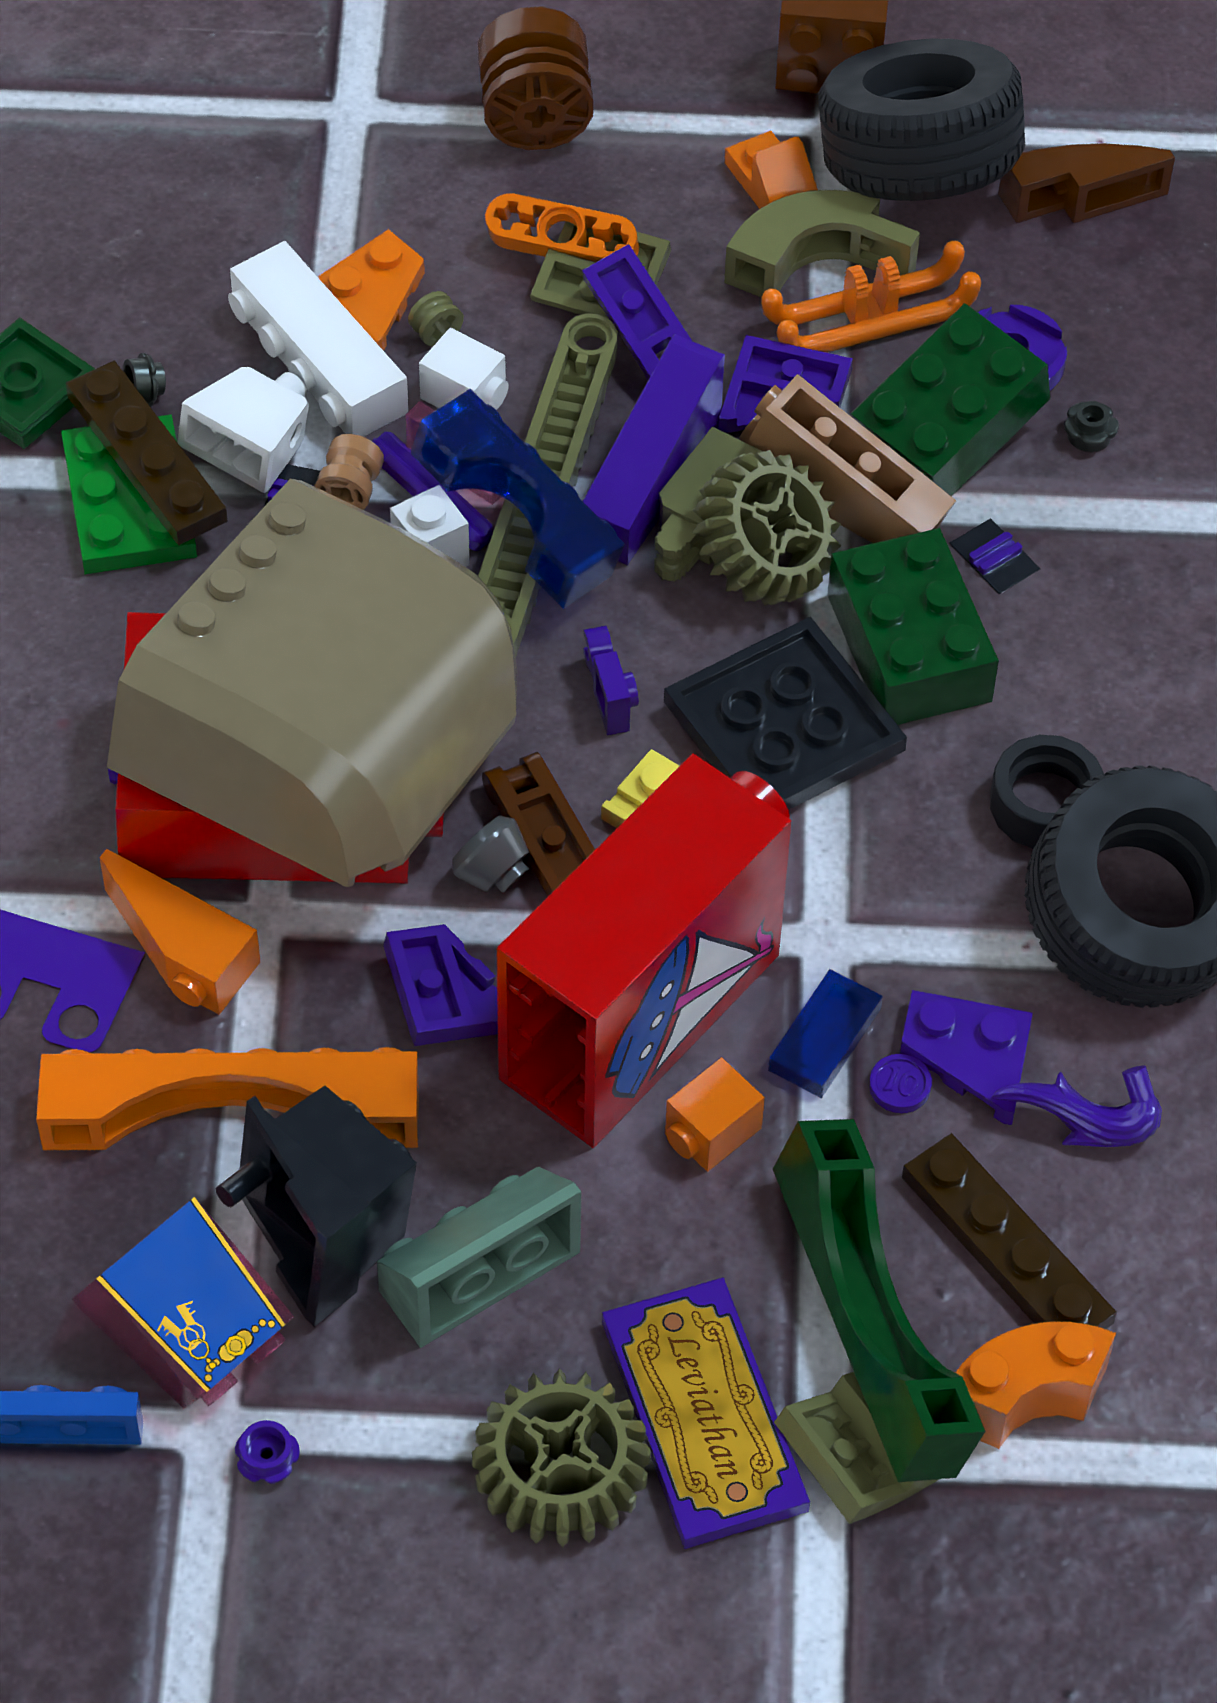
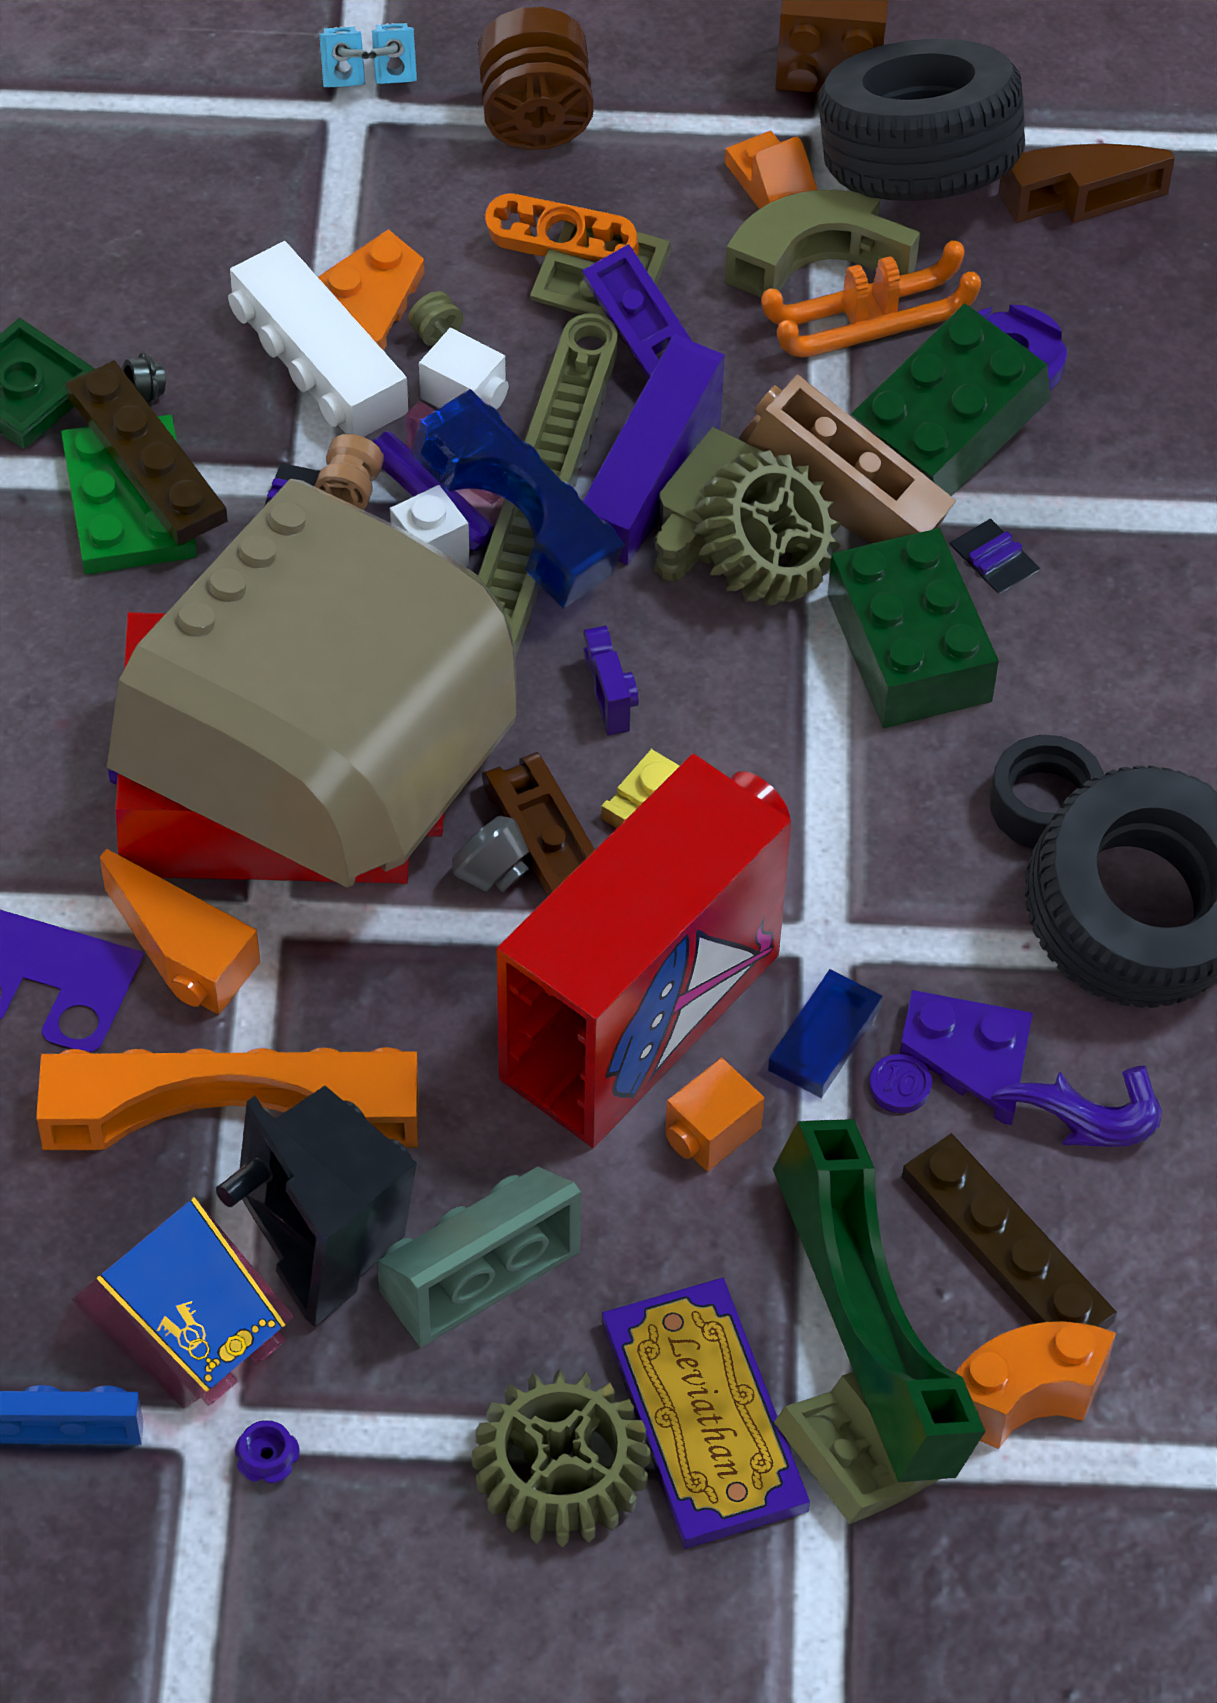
white torso [177,367,309,493] -> none
dark purple wing [383,924,498,1046] -> none
black plate [664,616,907,810] -> none
dark purple wing [719,335,853,433] -> none
pearl dark grey plate [1064,401,1119,452] -> none
none -> medium azure piece [319,23,417,87]

